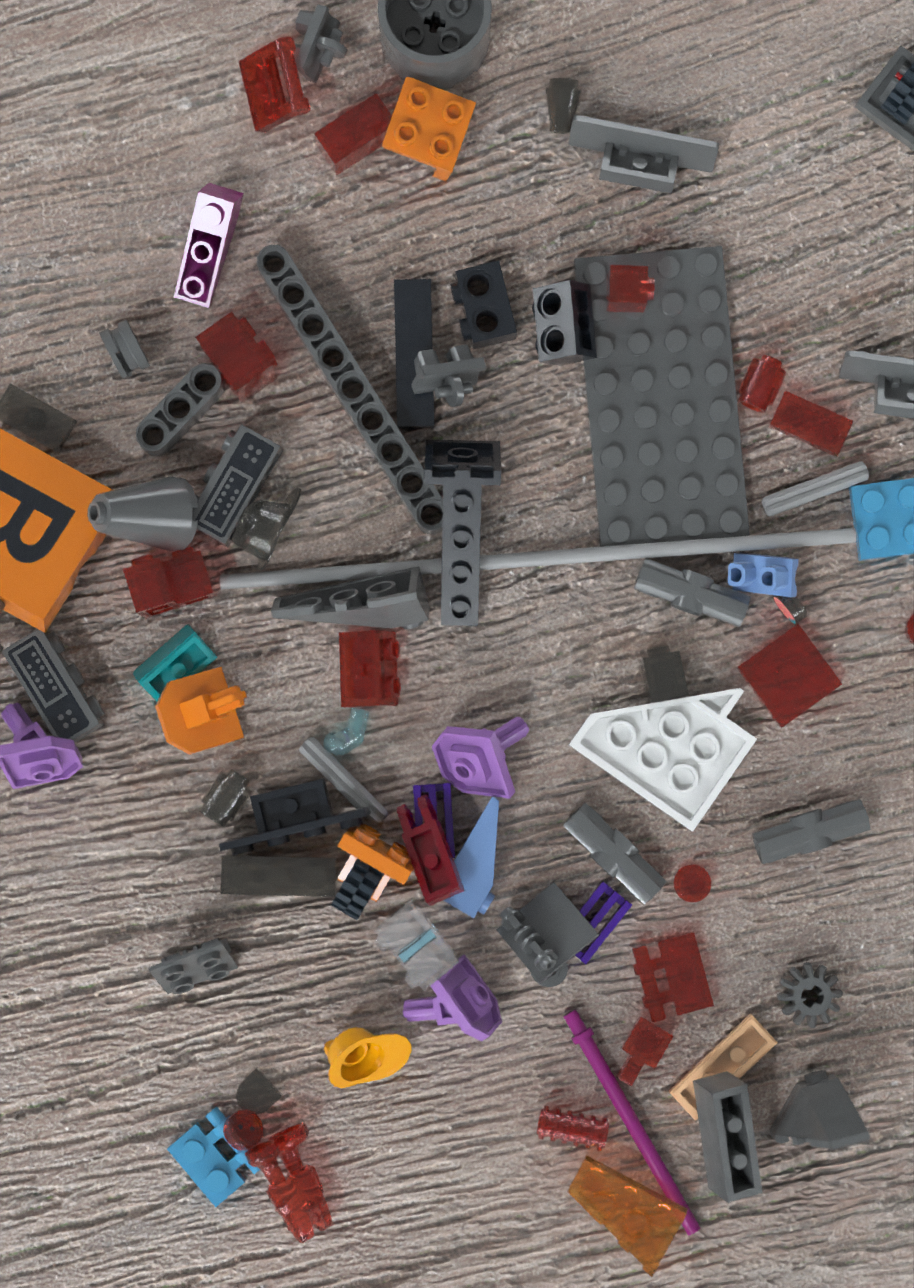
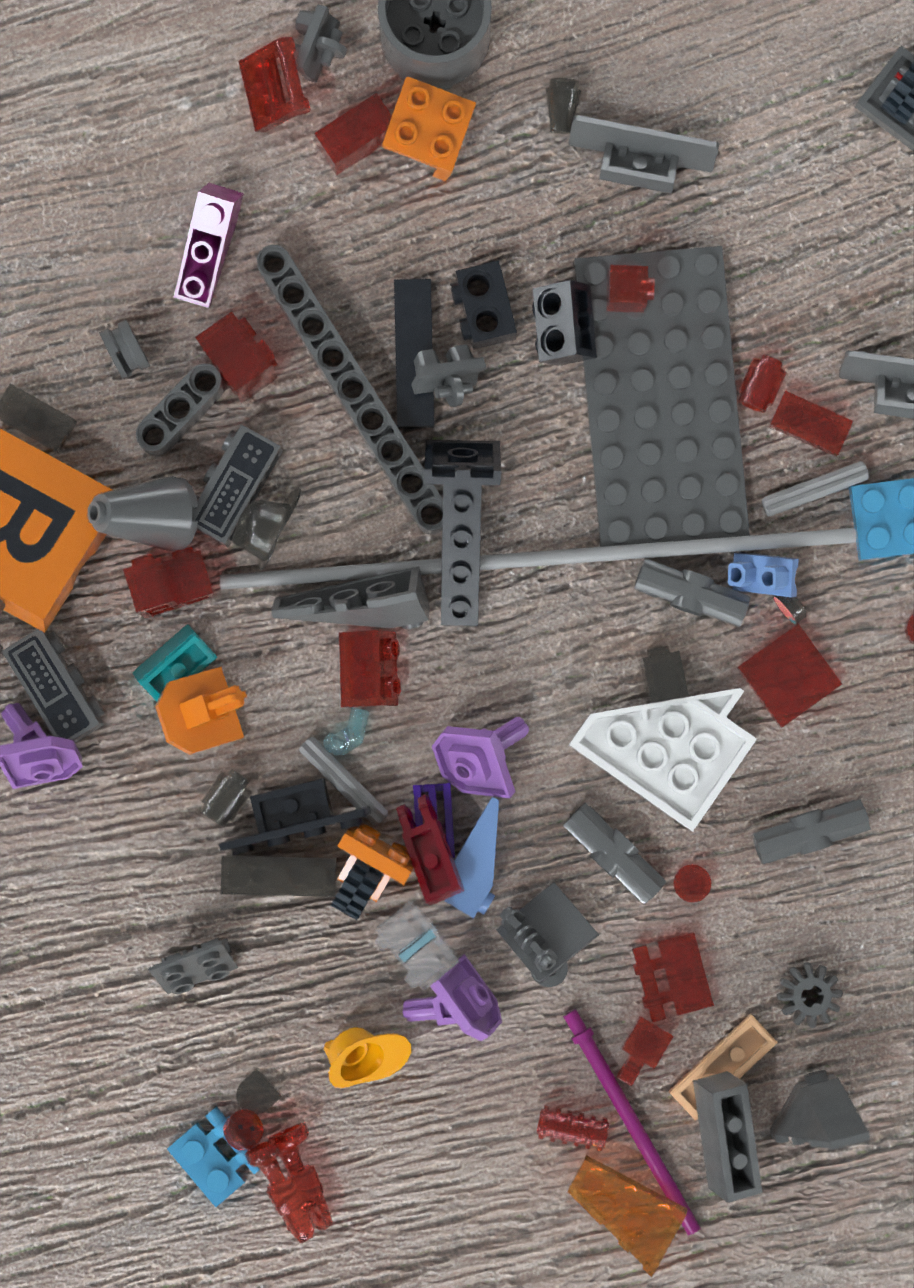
dark purple tile [575,881,632,964] -> none

